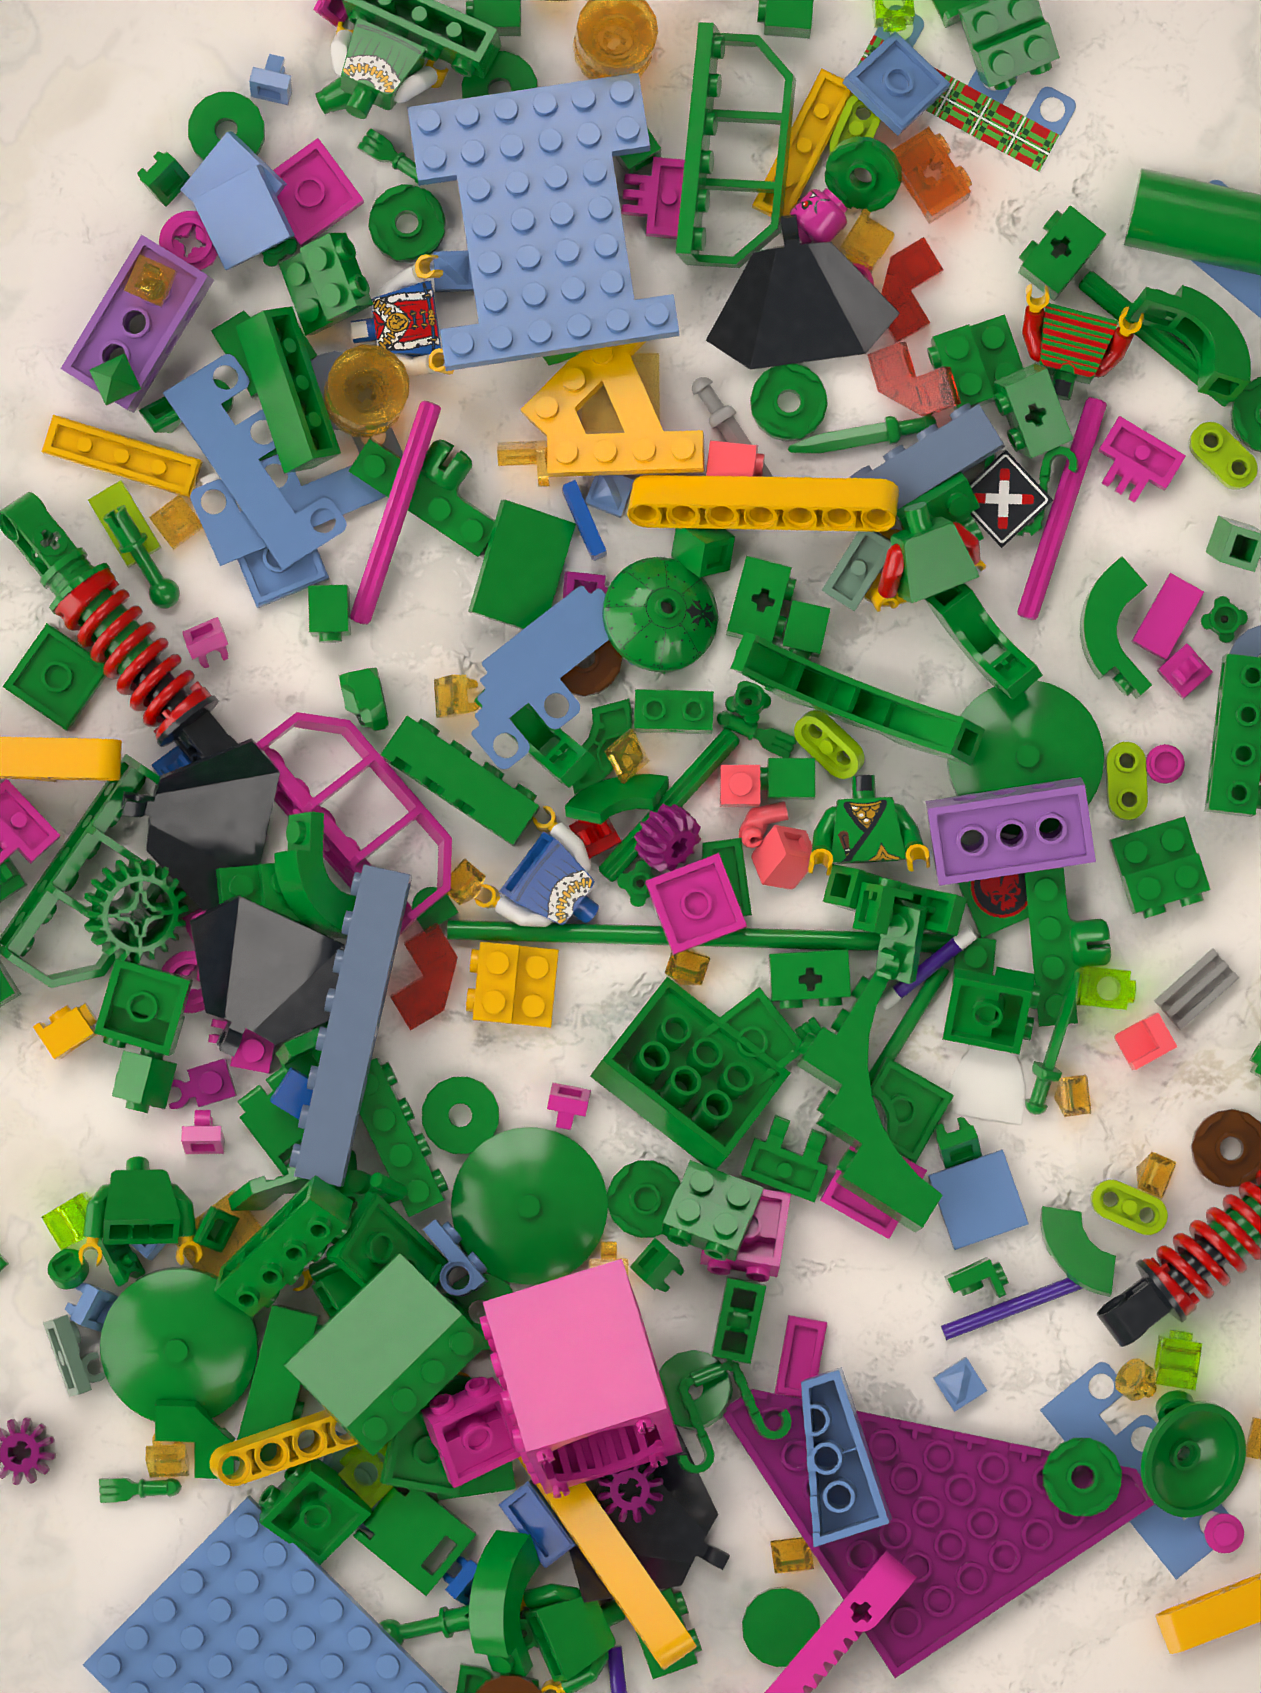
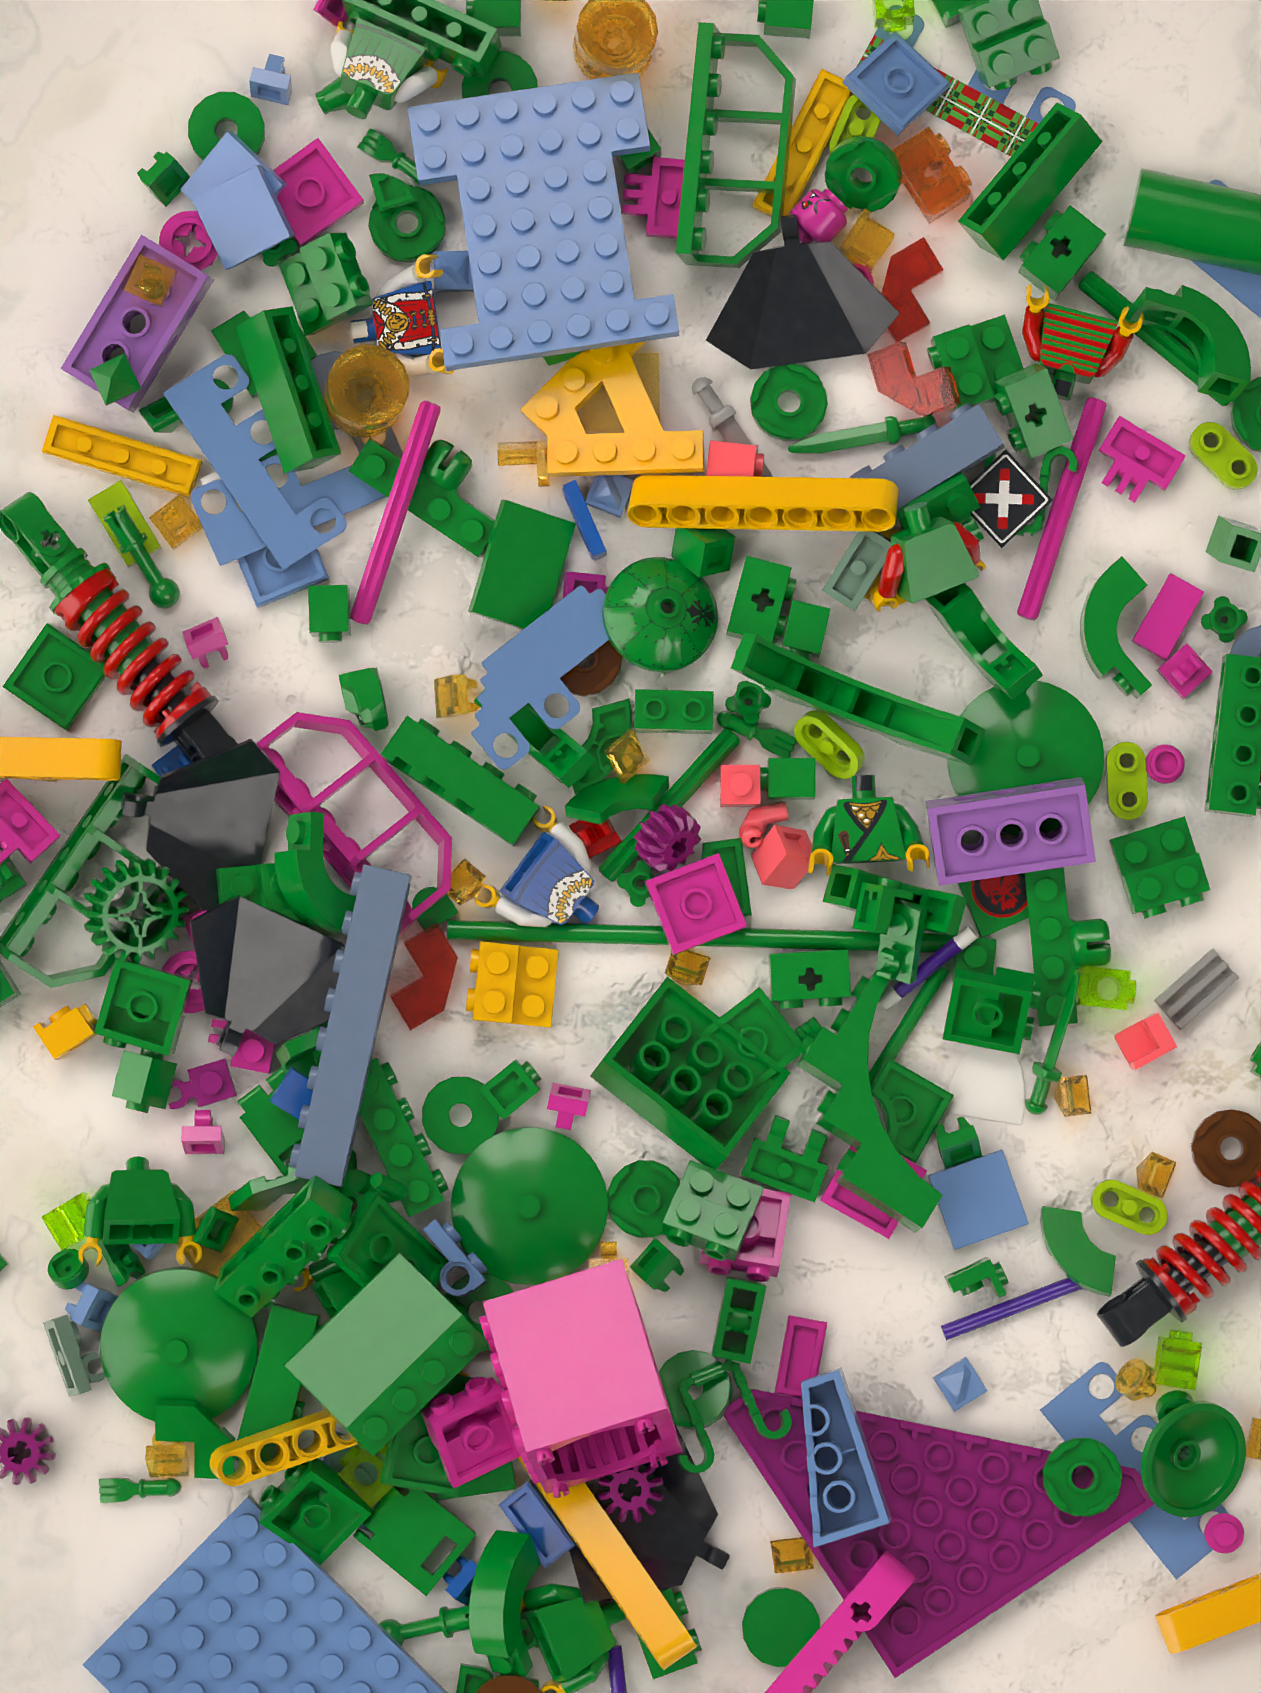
none -> green tile [369,173,418,214]
none -> green bracket [478,1059,542,1120]
none -> green brick [958,102,1102,261]

